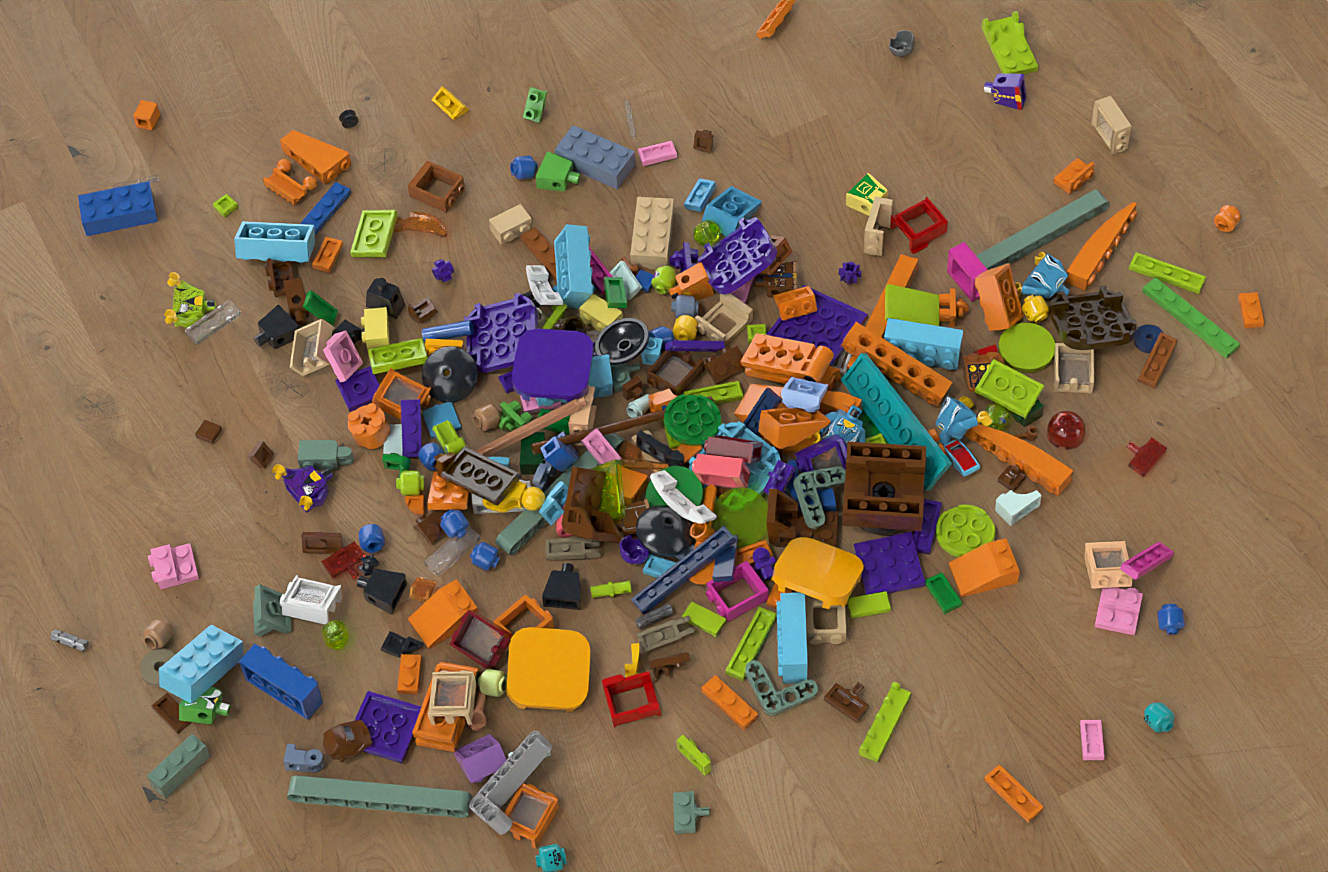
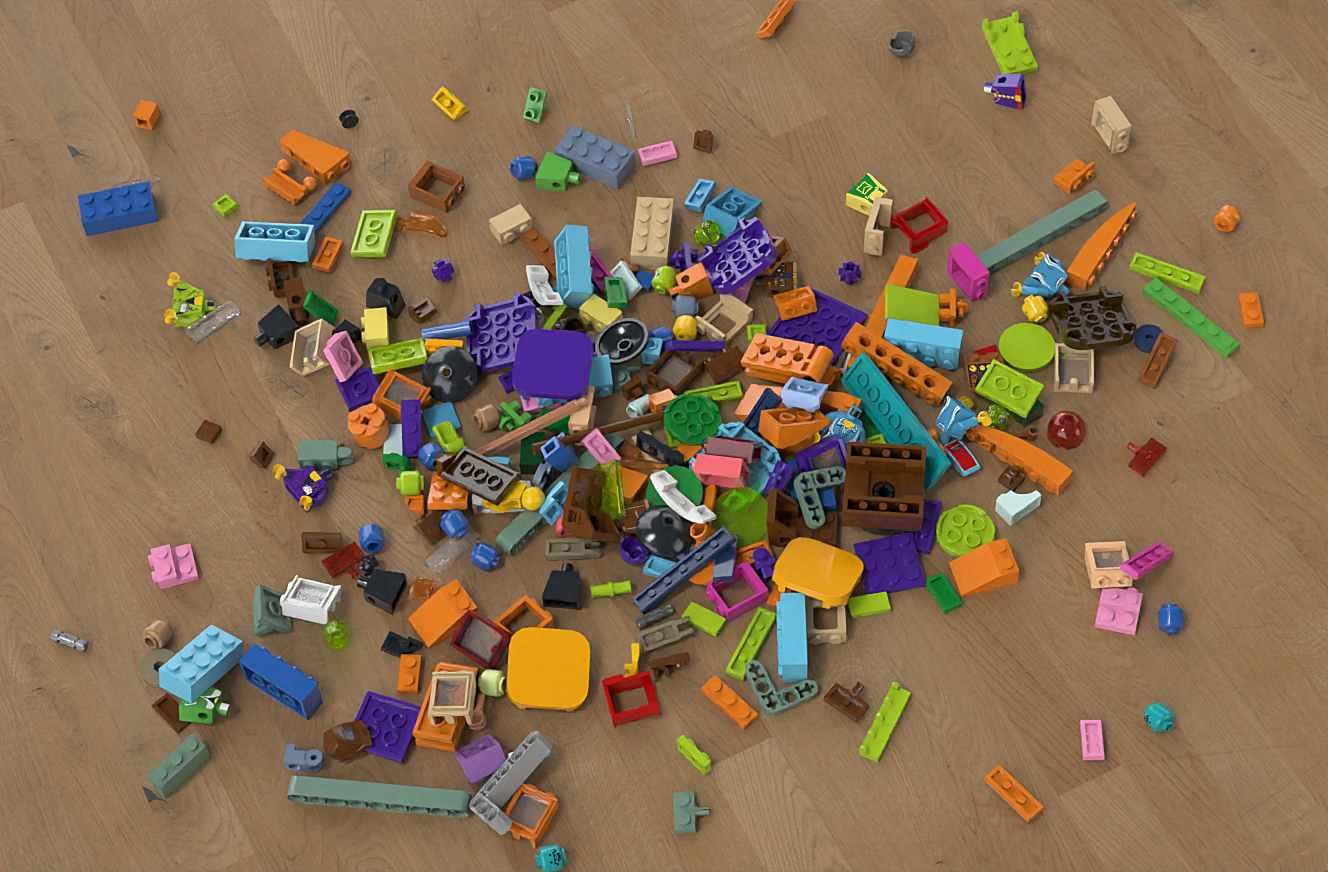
orange slope [975,263,1024,331] -> none

